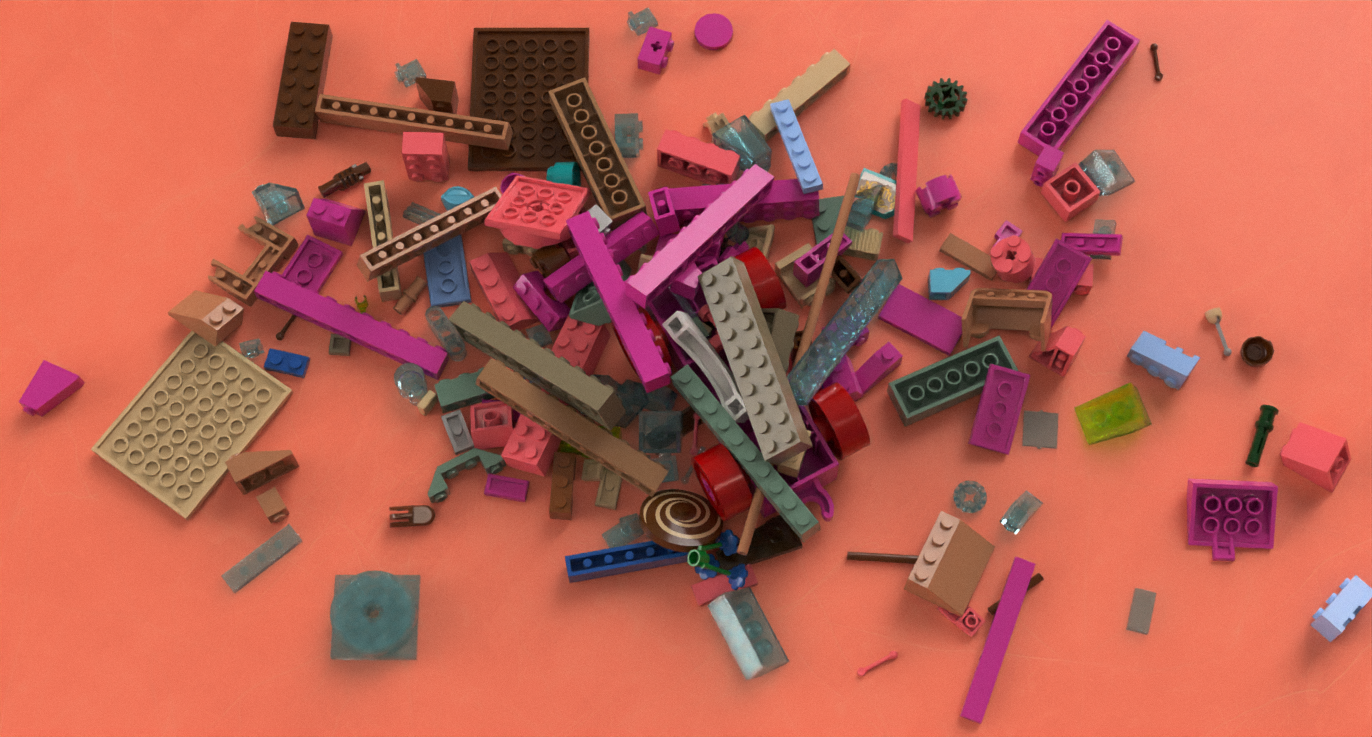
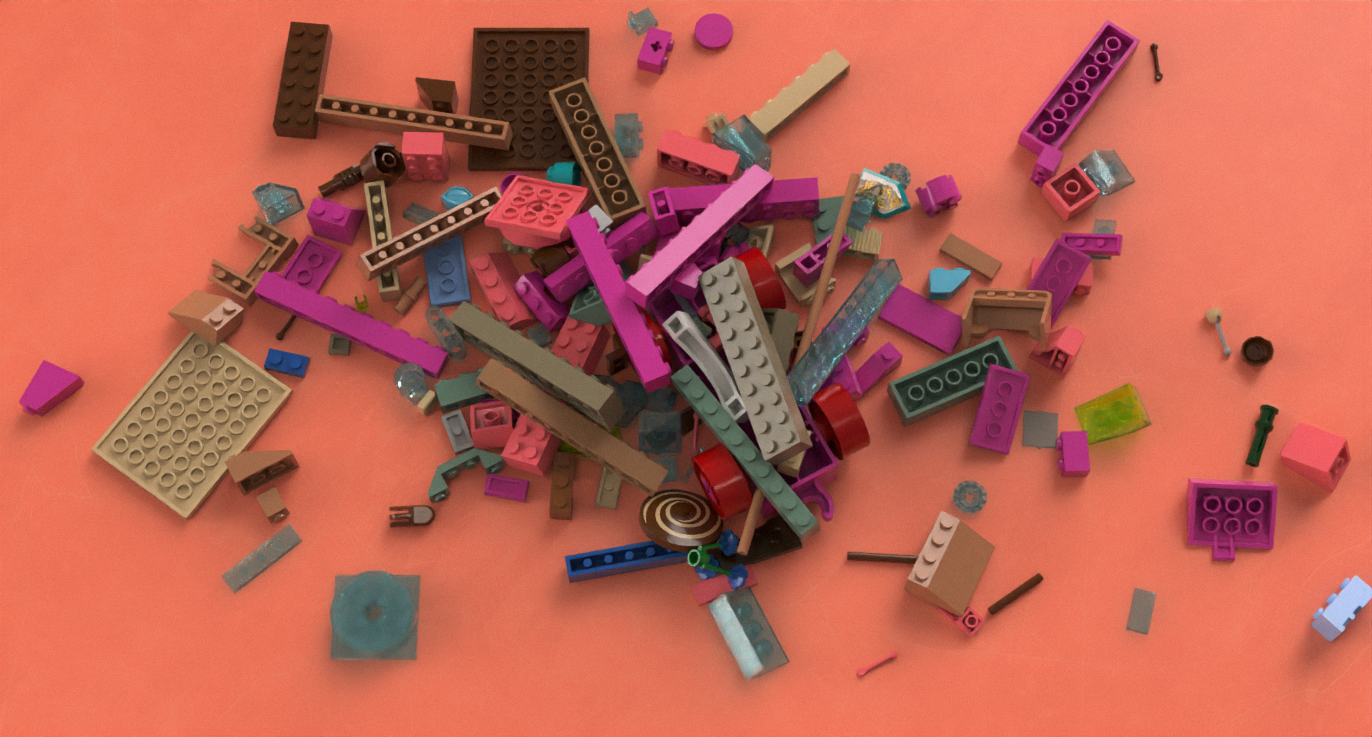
clear light blue plate [239,338,264,358] -> none
clear light blue bracket [394,59,426,87] -> none
tan tile [581,459,605,481] -> none
clear light blue slope [602,513,644,548] -> none
light blue plate [770,99,823,194] -> none
reddish brown slope [831,254,863,294] -> none
coral tile [893,98,921,244] -> none
dark green gear [924,78,968,120] -> none
dark pink tile [960,557,1036,724] -> none
coral brick [990,235,1036,283] -> none
dark pink plate [992,220,1023,248] -> none
clear light blue slope [999,490,1043,534] -> none
light blue wedge [1127,331,1200,390] -> none
none -> reddish brown brick [360,142,406,188]
none -> reddish brown panel [605,333,629,376]
none -> dark pink brick [1056,431,1090,477]

